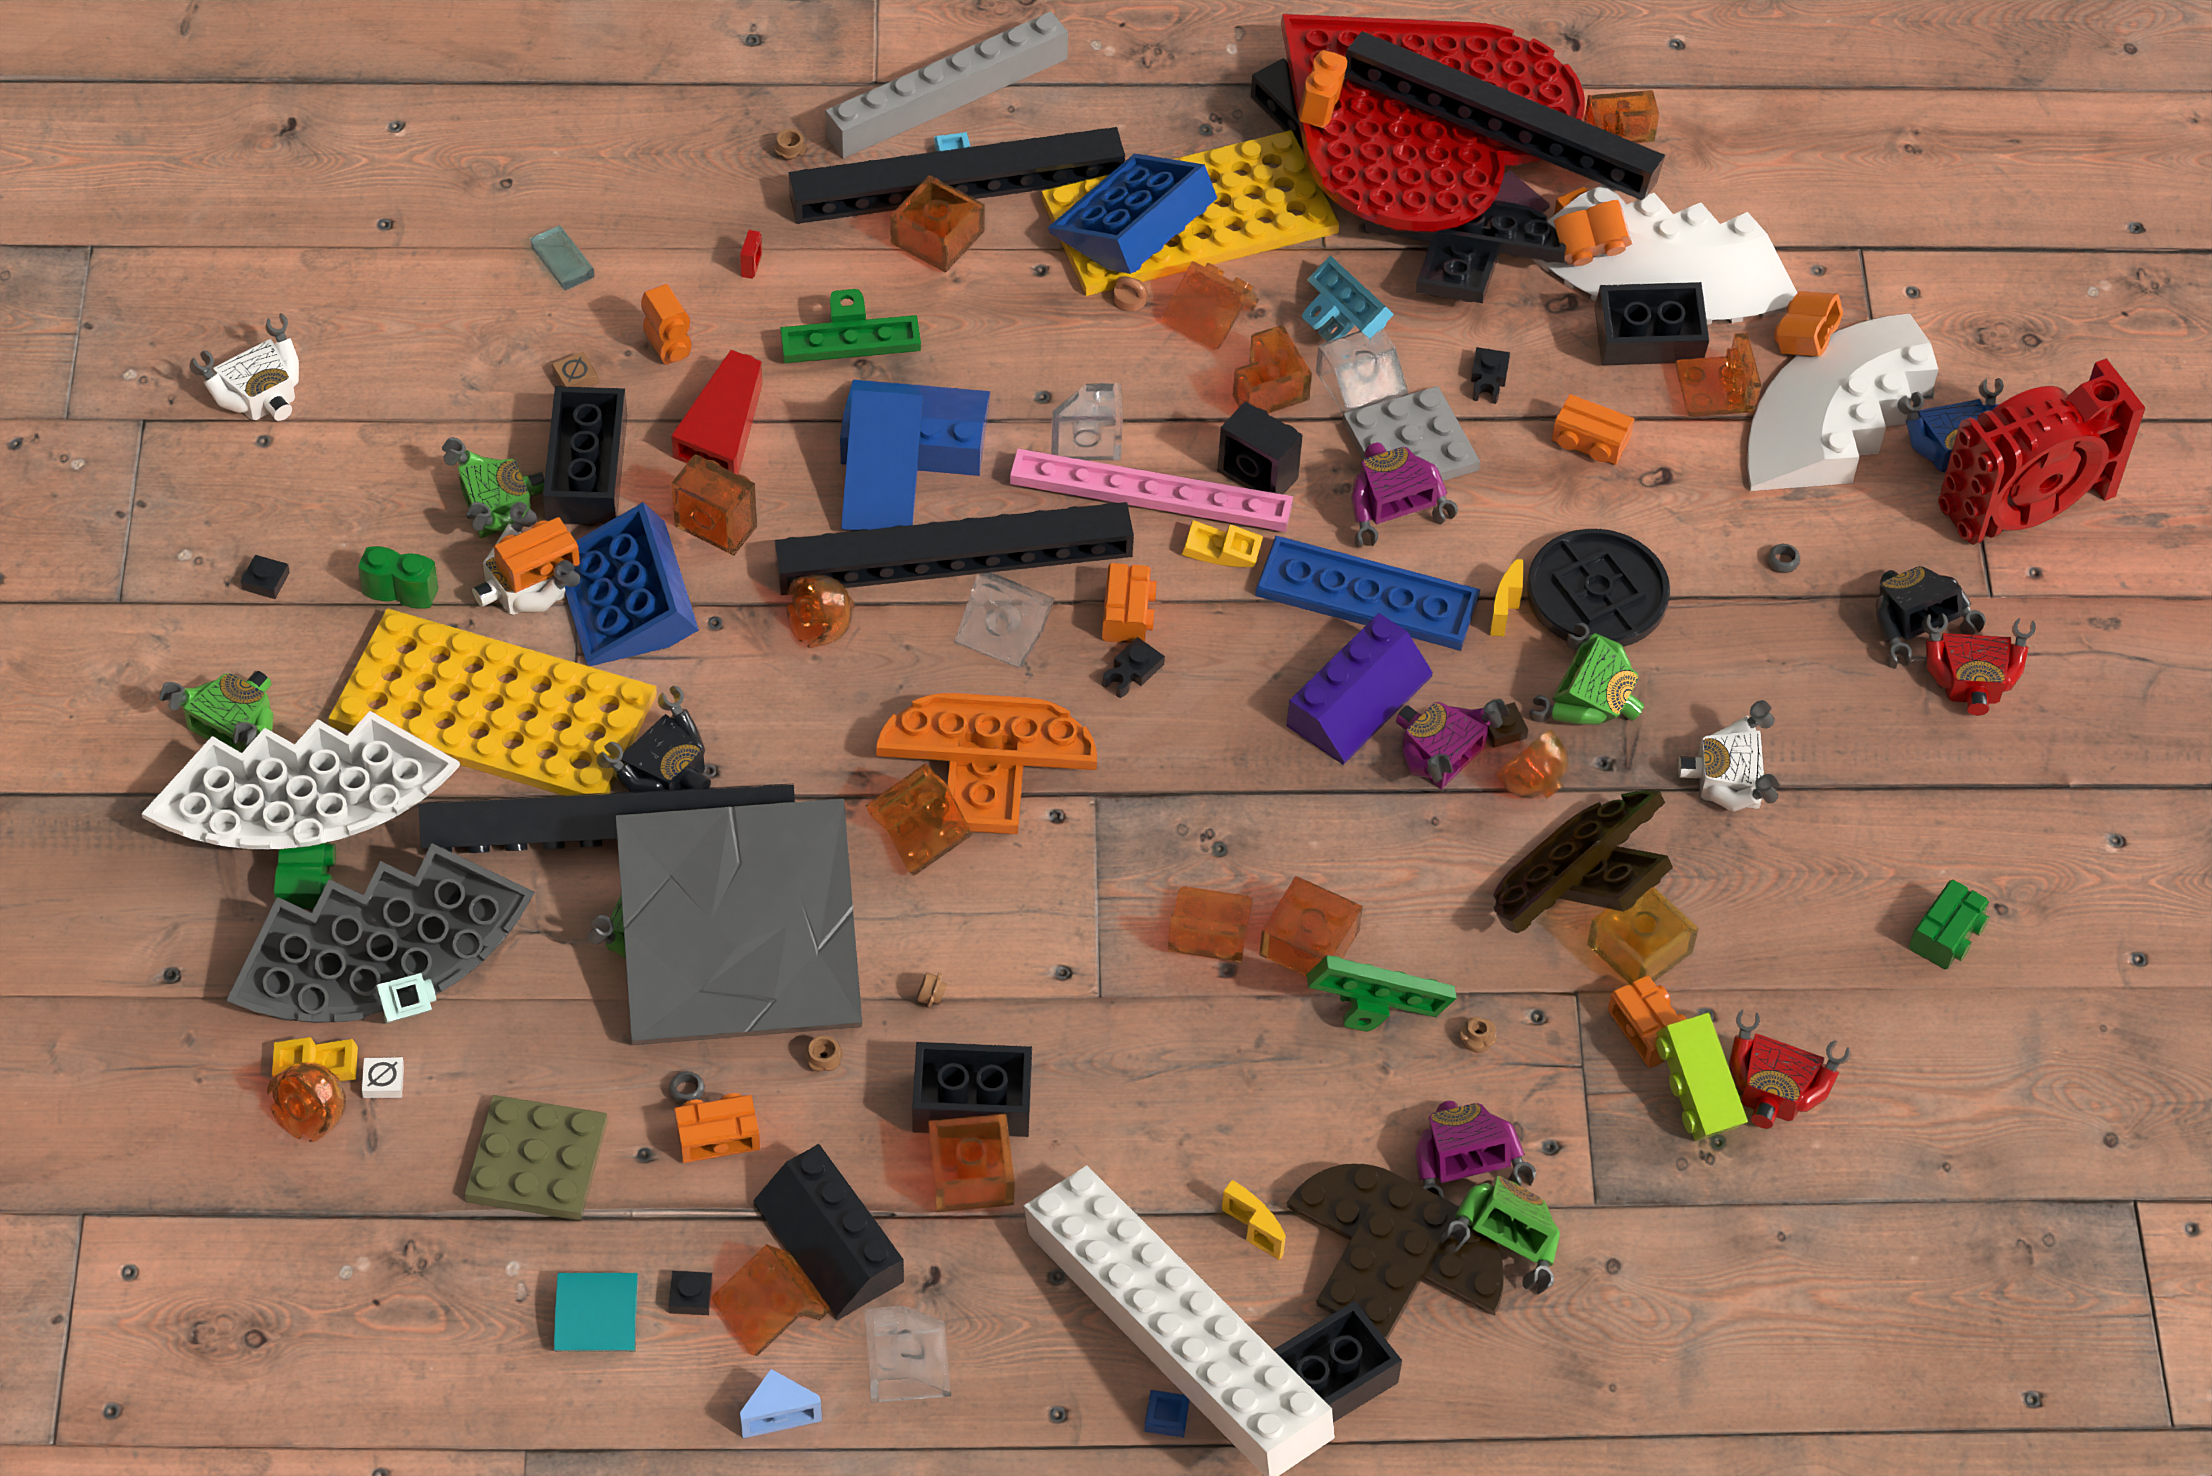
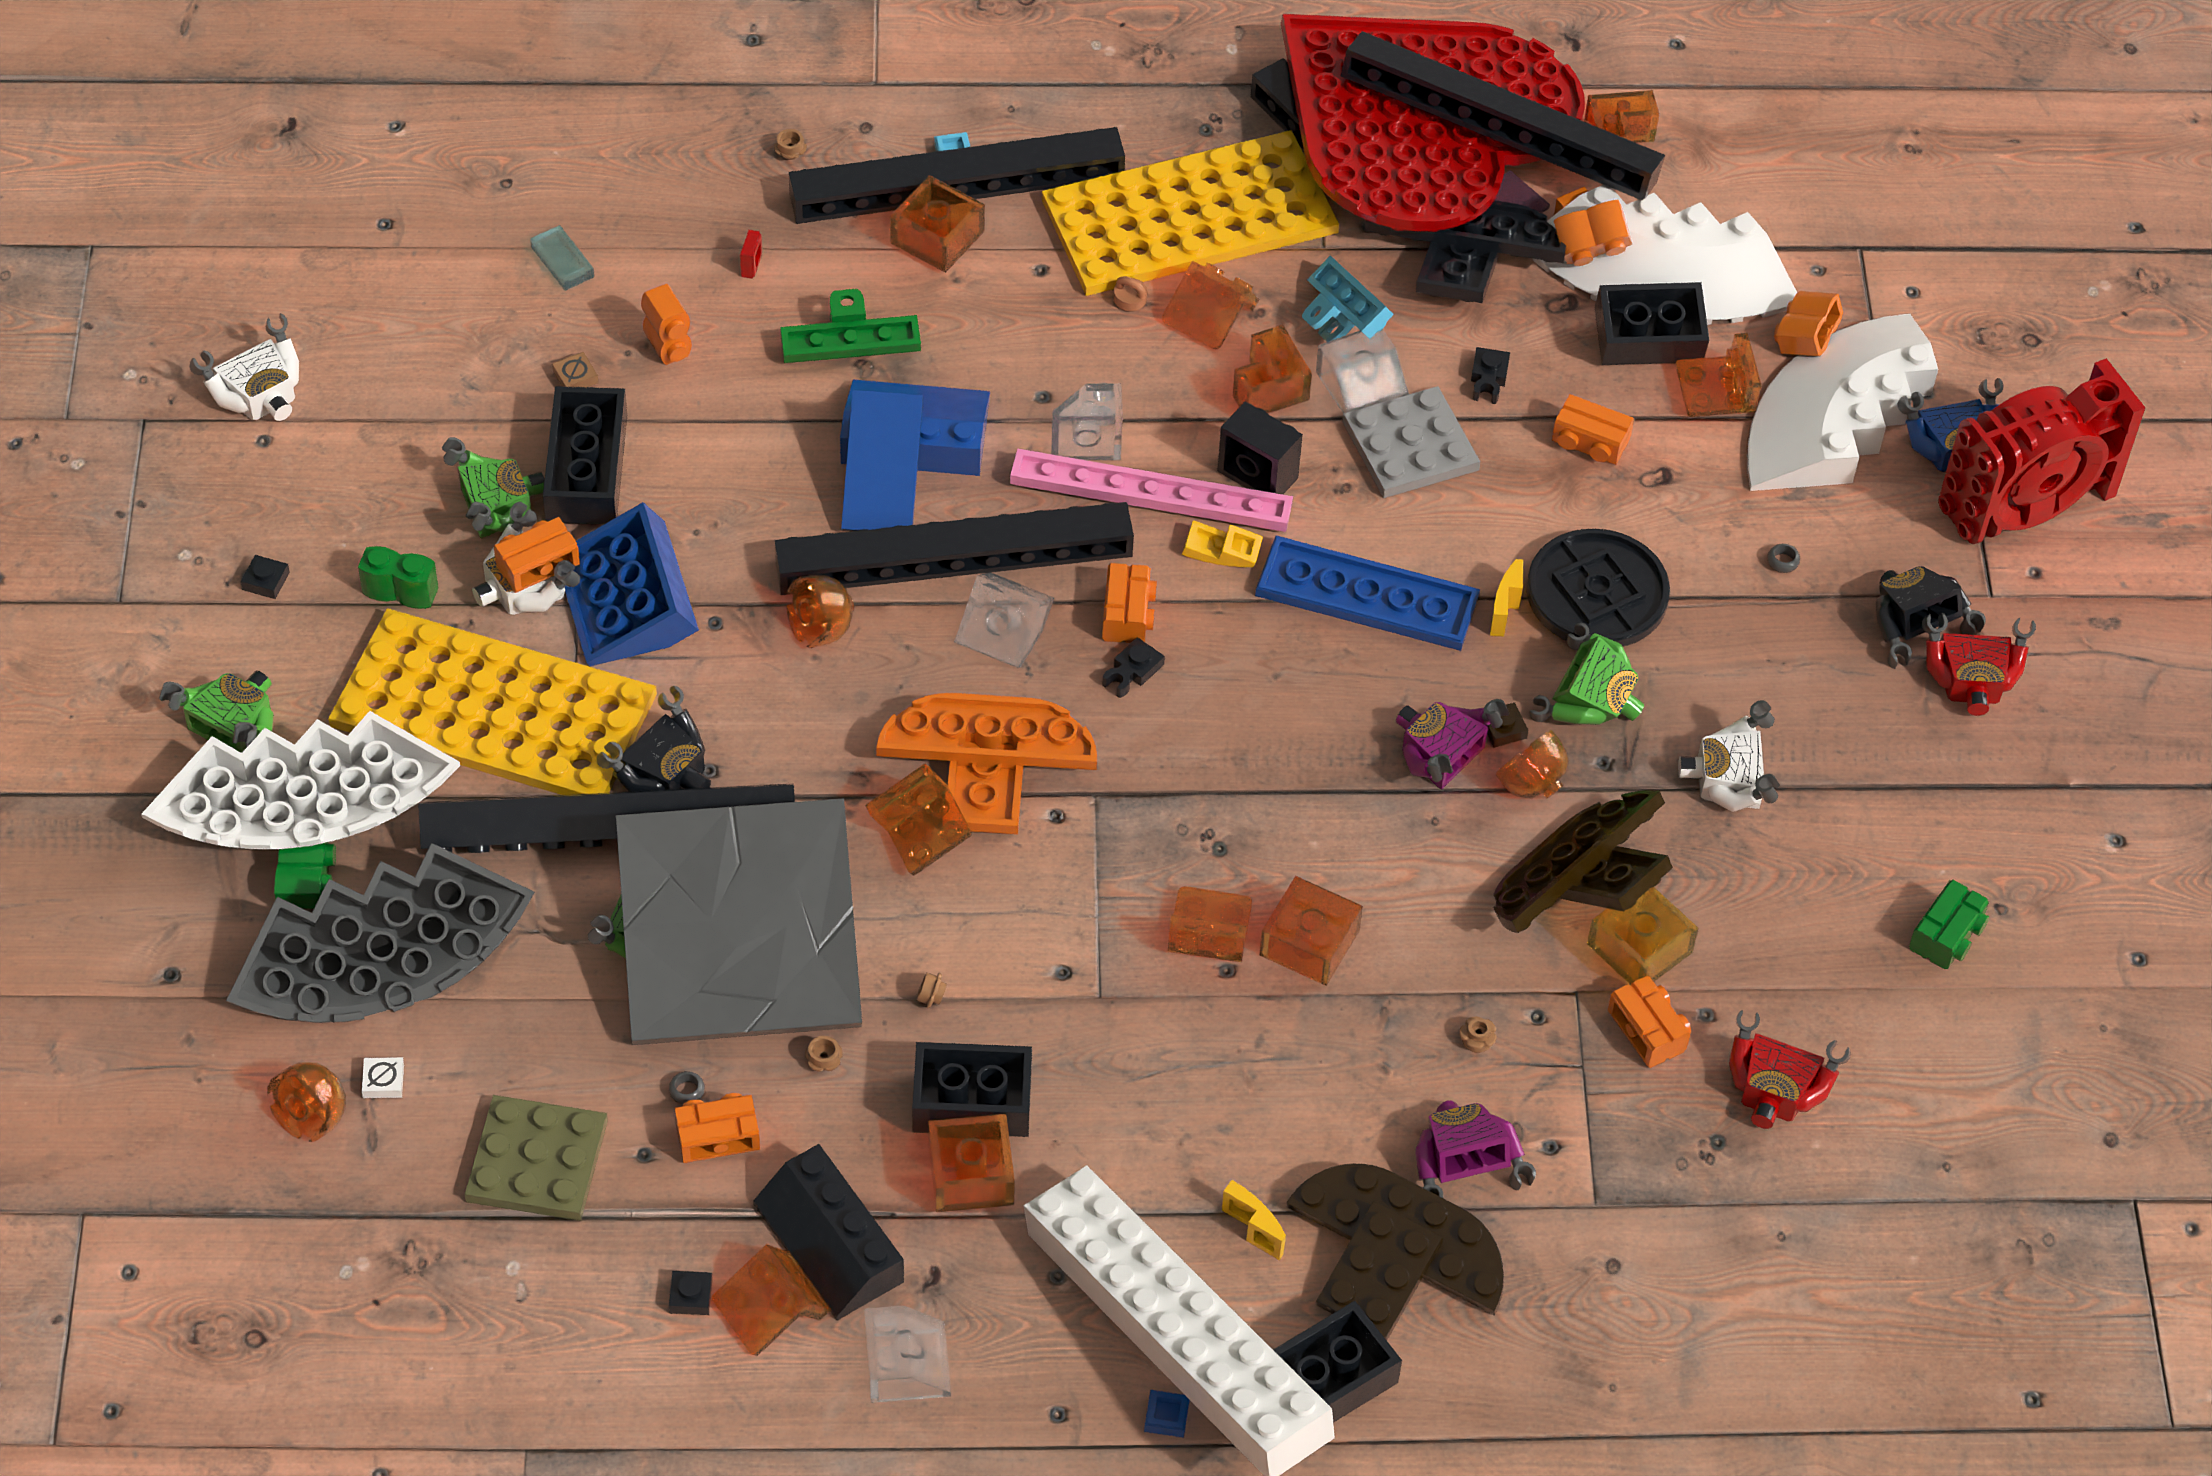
yellow slope [272,1037,358,1083] -> none
light aqua window [375,973,436,1024] -> none
teal slope [554,1273,638,1352] -> none
red slope [671,350,763,482] -> none
clear orange brick [671,454,757,556] -> none
light blue slope [740,1369,822,1438] -> none
light grey brick [825,11,1068,158] -> none
blue slope [1048,153,1217,274] -> none
dark purple slope [1286,613,1433,765] -> none
orange brick [1299,50,1347,128] -> none
green plate [1306,955,1457,1032] -> none
magenta torso [1351,442,1458,548] -> none
bright green torso [1440,1176,1560,1295] -> none
lime brick [1656,1013,1748,1141] -> none

